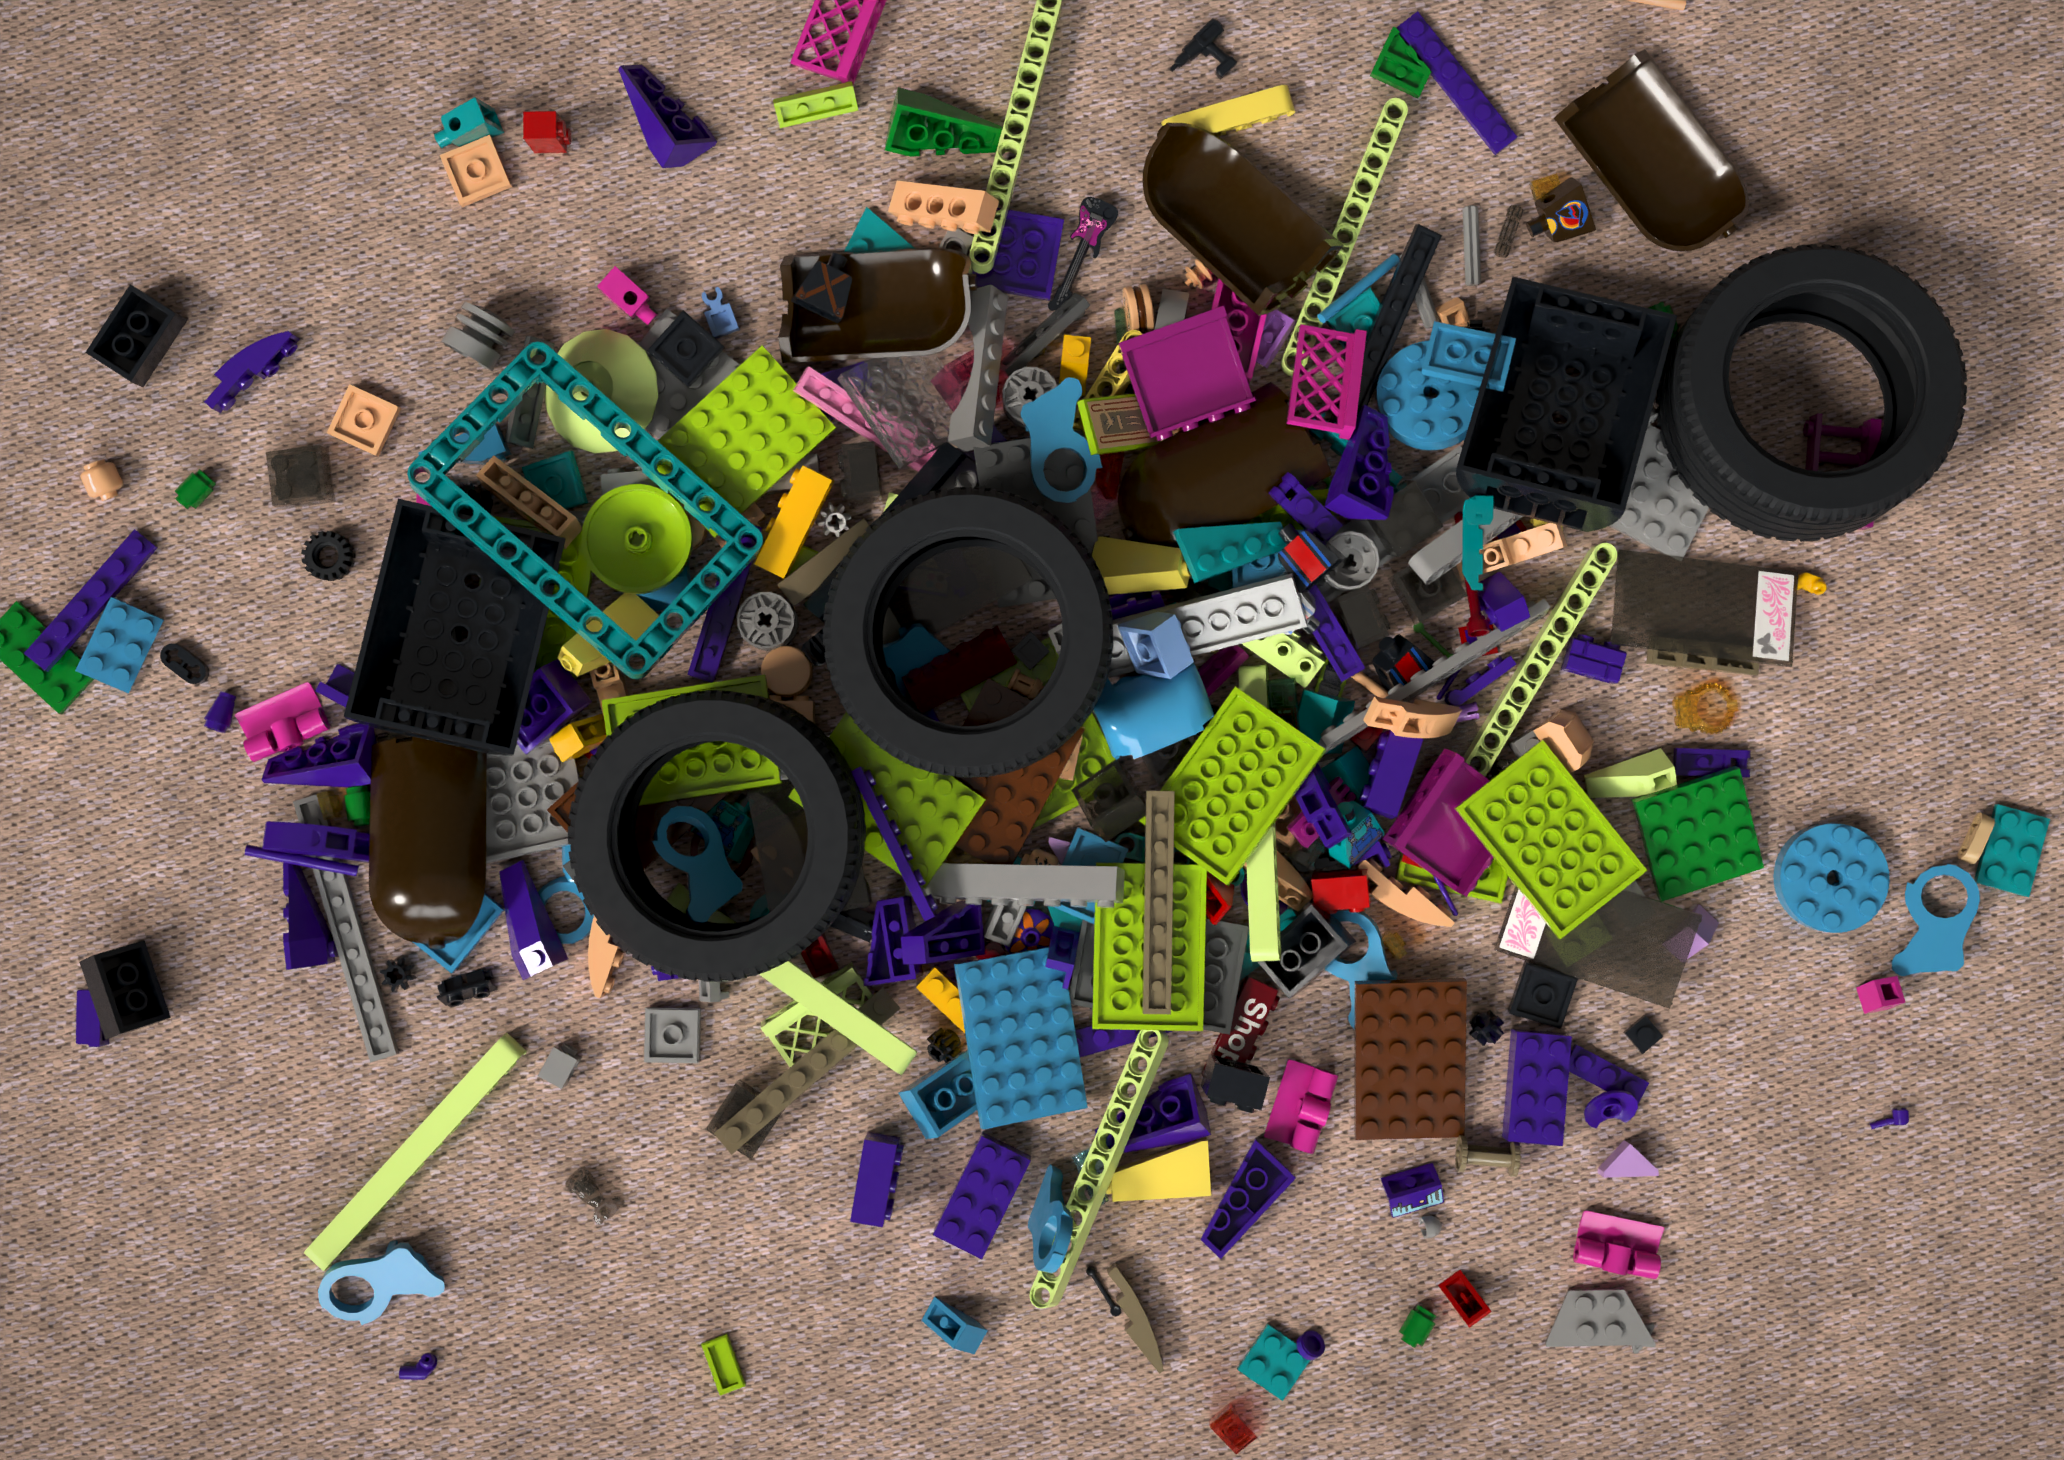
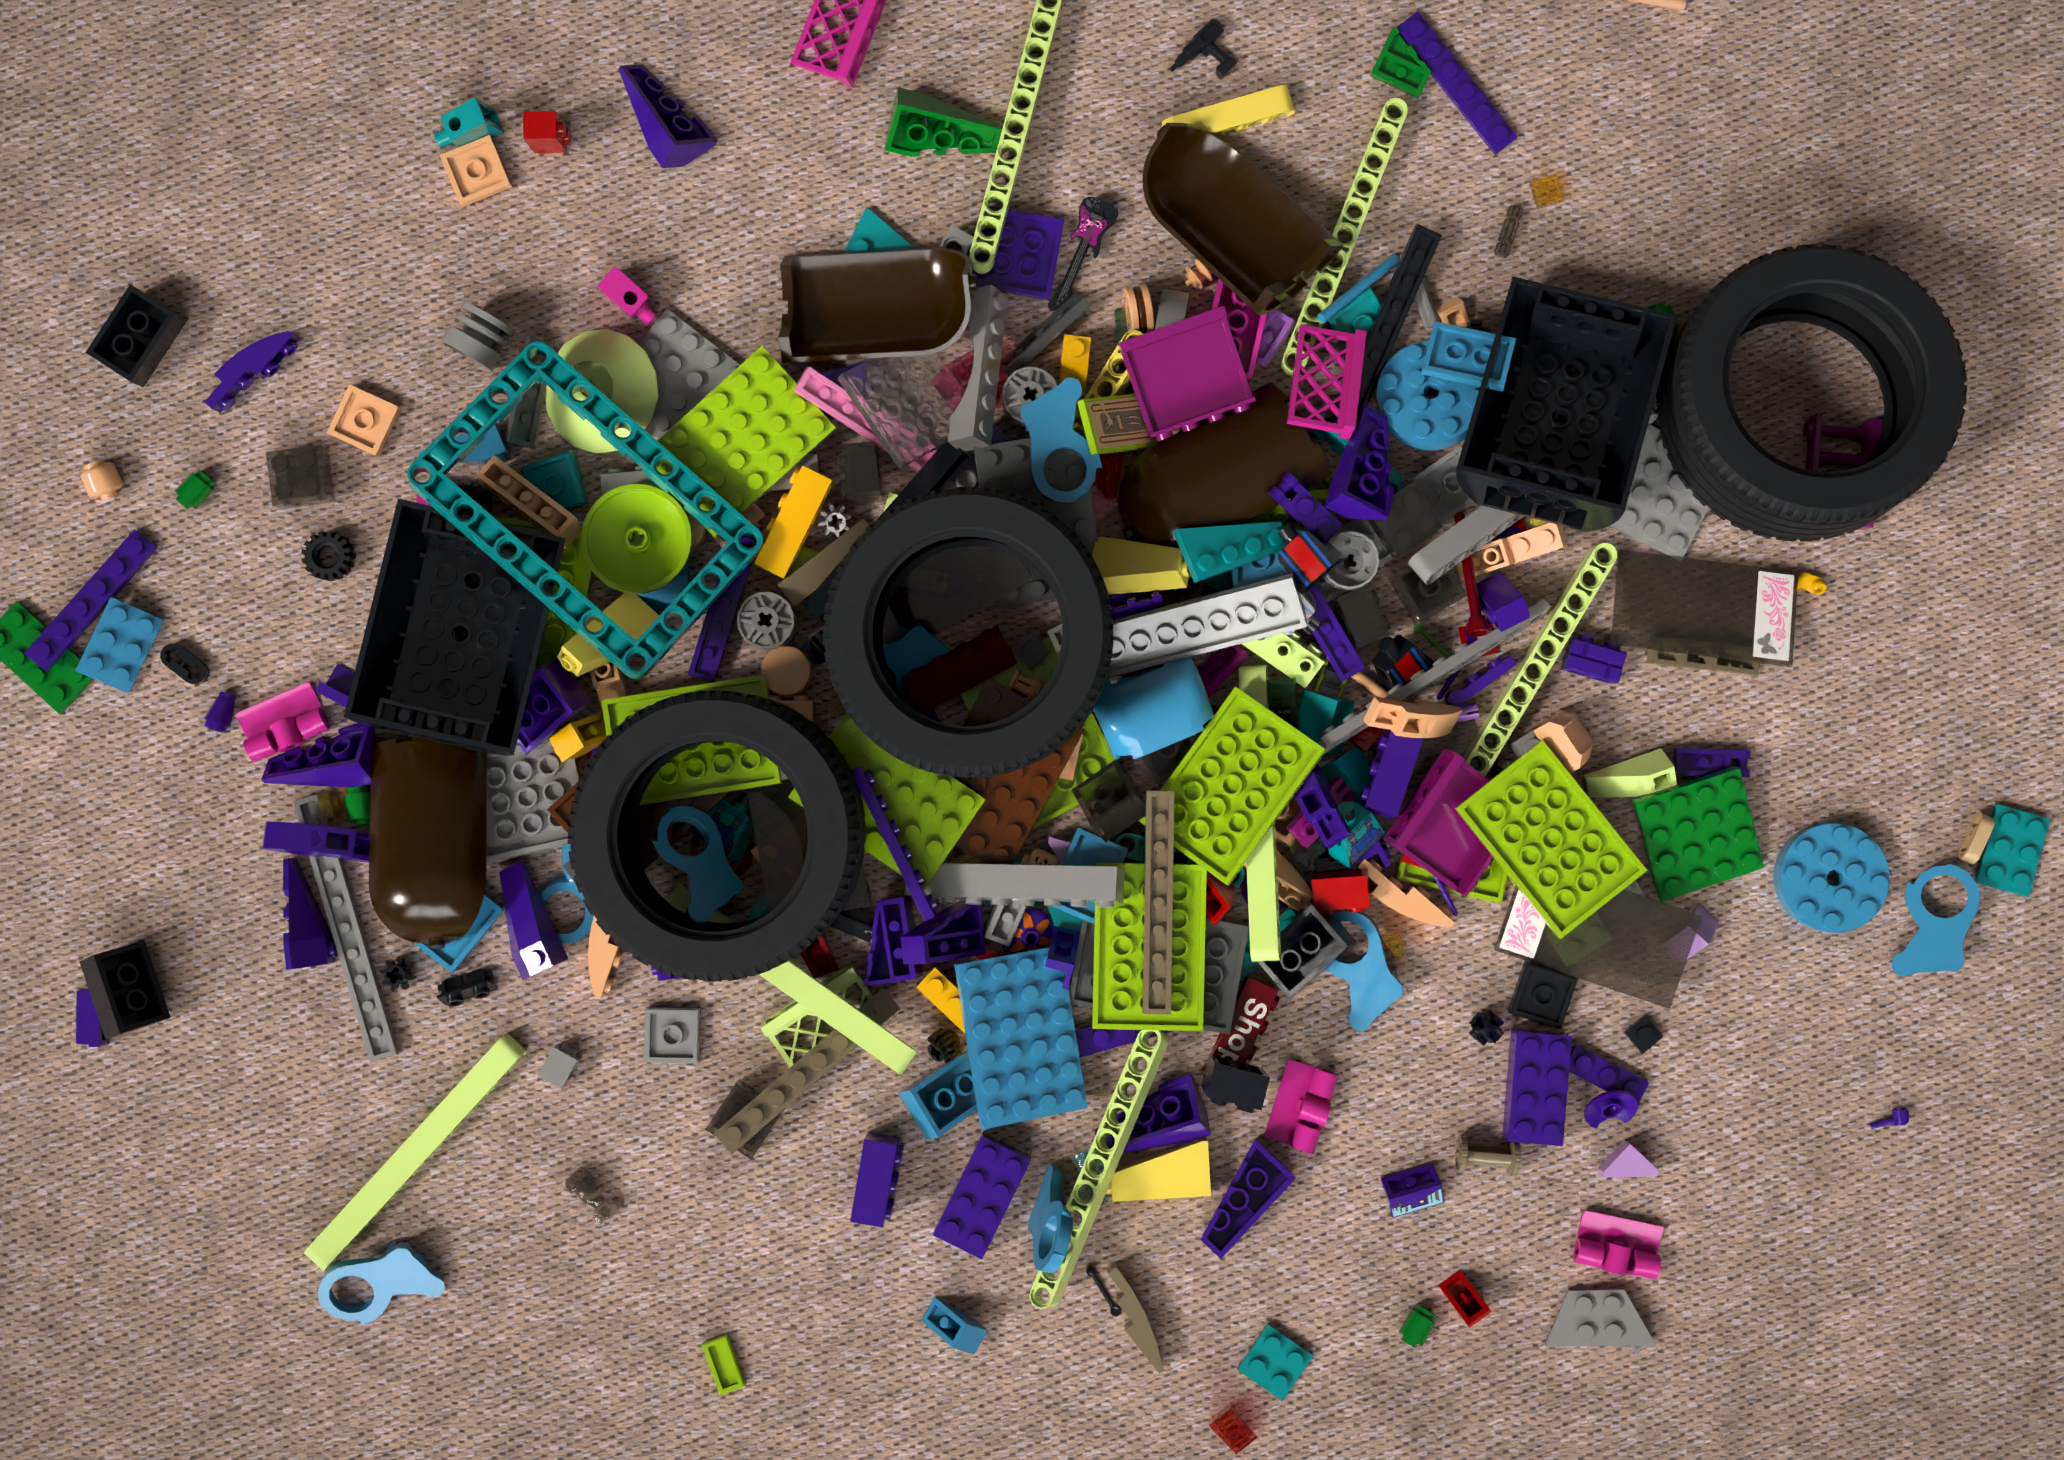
dark purple bar [244,844,359,876] -> none
dark purple arm [399,1353,437,1380] -> none
black plate [647,310,725,388] -> none
light grey tile [699,980,730,1003] -> none
medium blue plate [702,287,740,339] -> none
lime plate [773,81,859,128] -> none
black torso [791,252,852,324] -> none
light nougat brick [888,181,999,234] -> none
light blue slope [1117,612,1194,679] -> none
dark purple tile [1297,1330,1325,1360] -> none
reddish brown plate [1354,978,1467,1140] -> none
light grey hinge [1419,1216,1442,1239] -> none
teal piece [1462,495,1493,590] -> none
light grey axle [1463,205,1481,286] -> none
dark brown torso [1526,177,1596,242] -> none
dark brown panel [1554,49,1749,251] -> none
clear yellow piece [1672,682,1739,735] -> none
dark pink brick [1856,976,1906,1014] -> none

